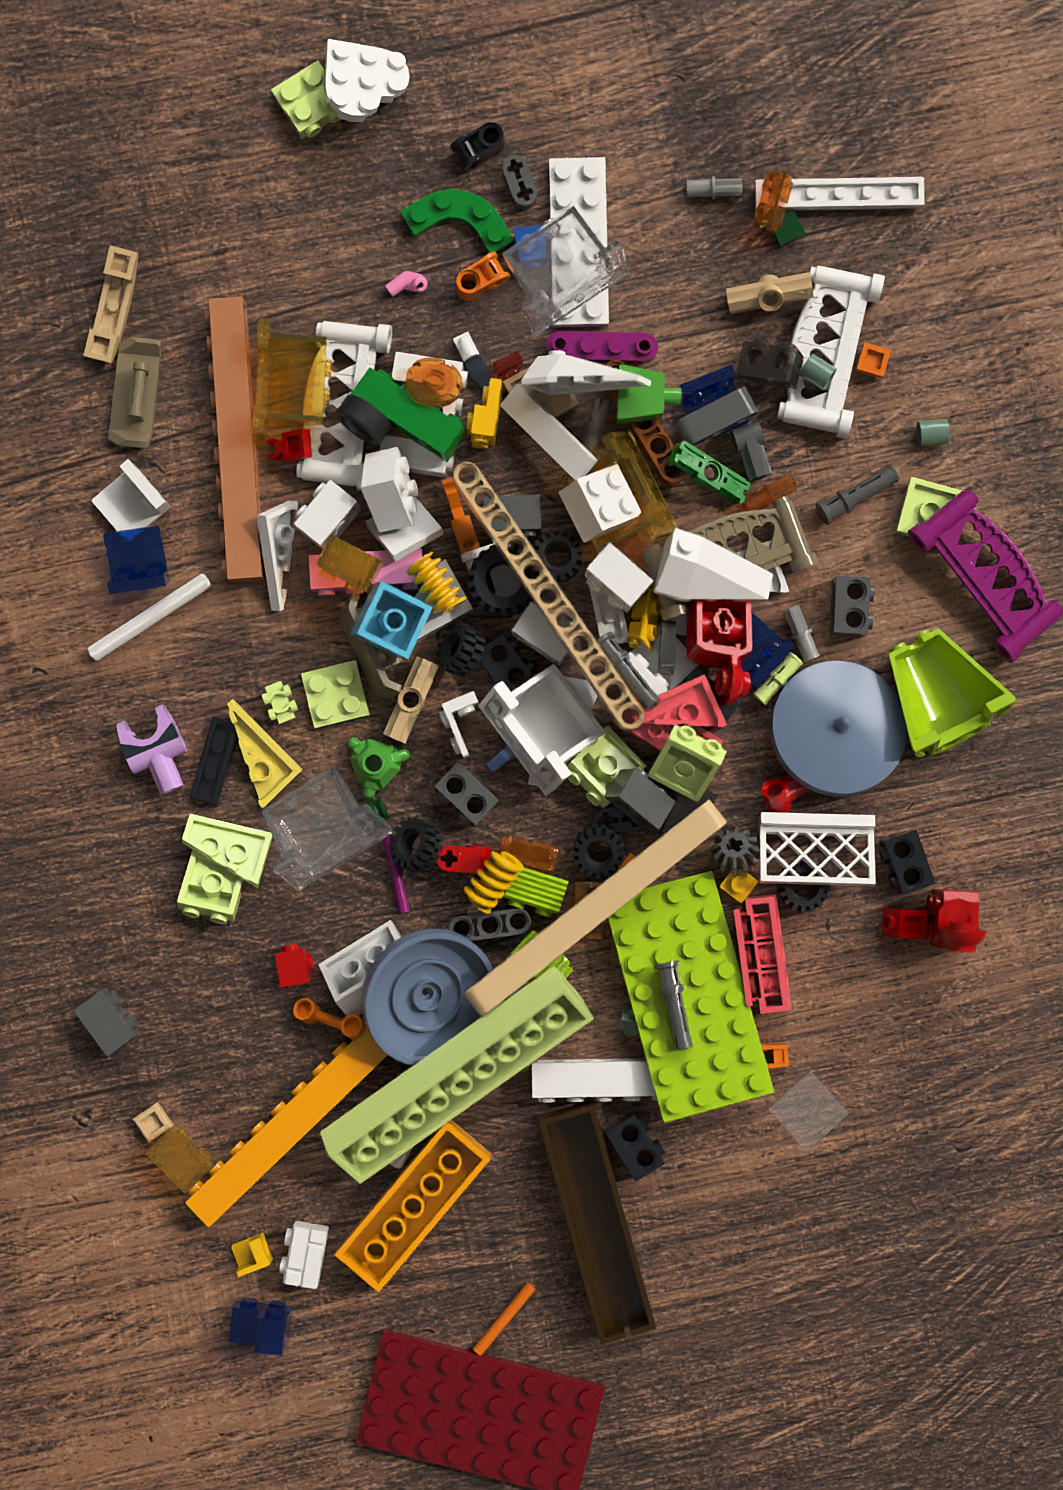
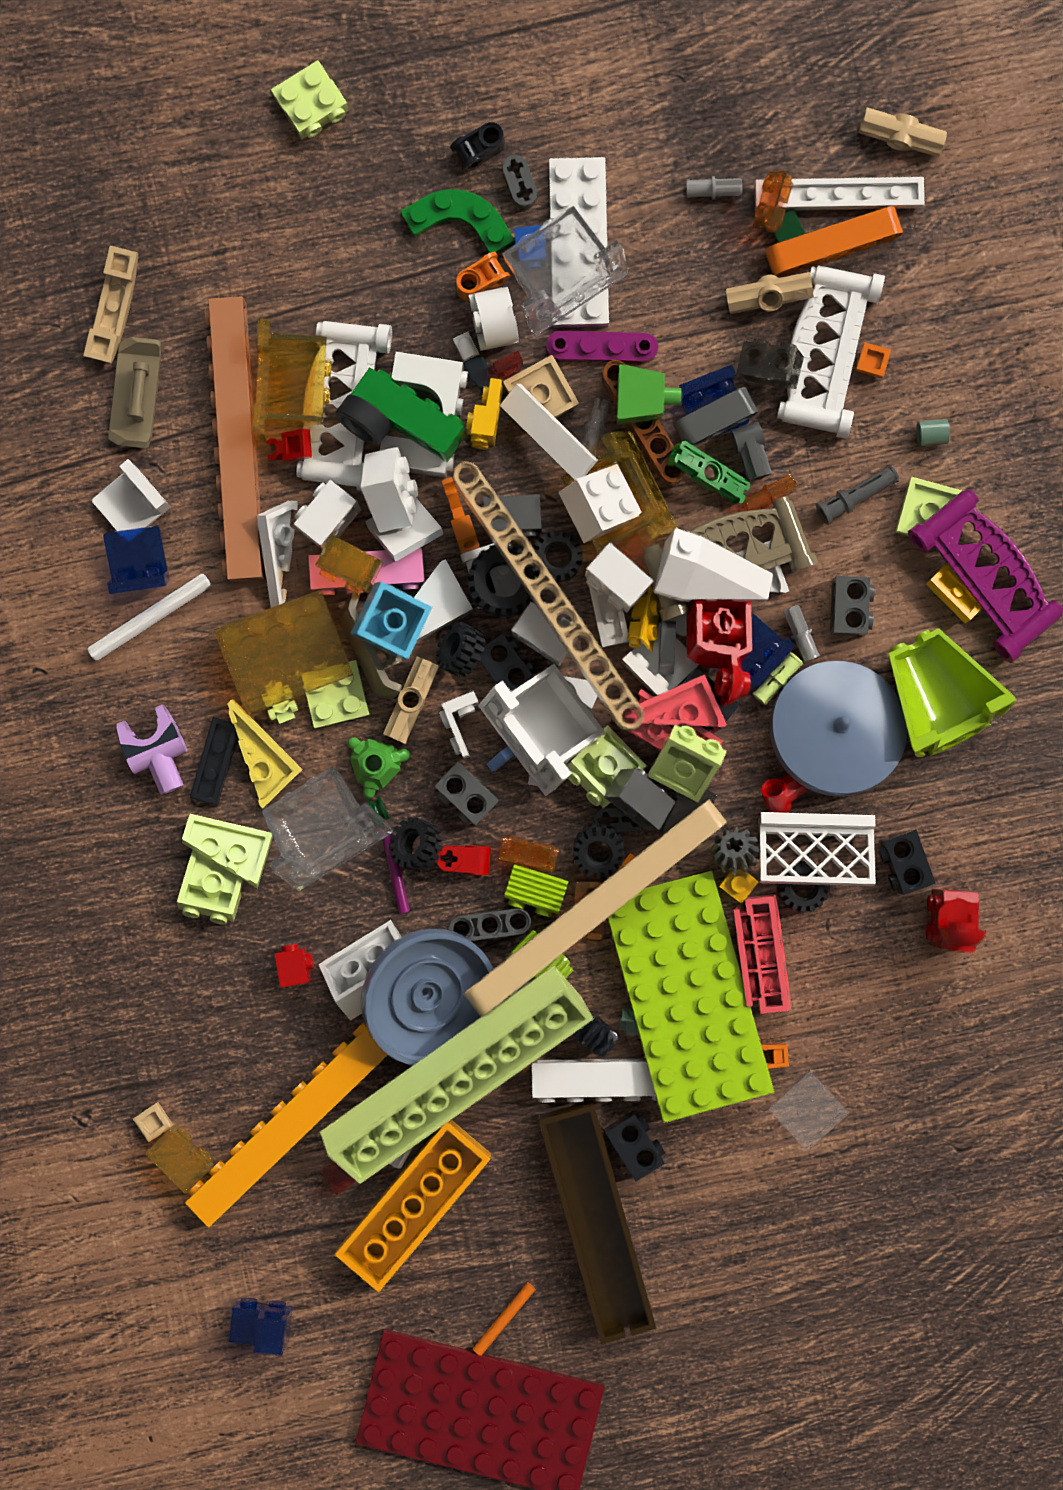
dark grey brick [74,988,140,1057] -> none
yellow panel [231,1232,273,1277] -> none
white brick [279,1221,329,1289] -> none
orange bar [293,998,365,1040] -> none
white plate [324,39,410,122] -> none
bright pink arm [385,271,427,297] -> none
clear orange tile [405,357,462,407] -> none
yellow piece [406,552,466,616] -> none
yellow piece [464,851,524,914] -> none
white wedge [522,351,651,396] -> none
dark grey pin [596,632,661,712] -> none
dark grey pin [654,960,693,1050] -> none
sand green beam [799,354,837,391] -> none
red bracket [881,908,928,939] -> none
none -> clear yellow slope [214,589,353,715]
none -> clear red plate [320,1161,356,1195]
none -> white brick [468,287,519,351]
none -> black gear [572,1011,618,1056]
none -> orange beam [765,206,903,278]
none -> tan piece [859,108,947,157]
none -> yellow plate [926,563,981,624]

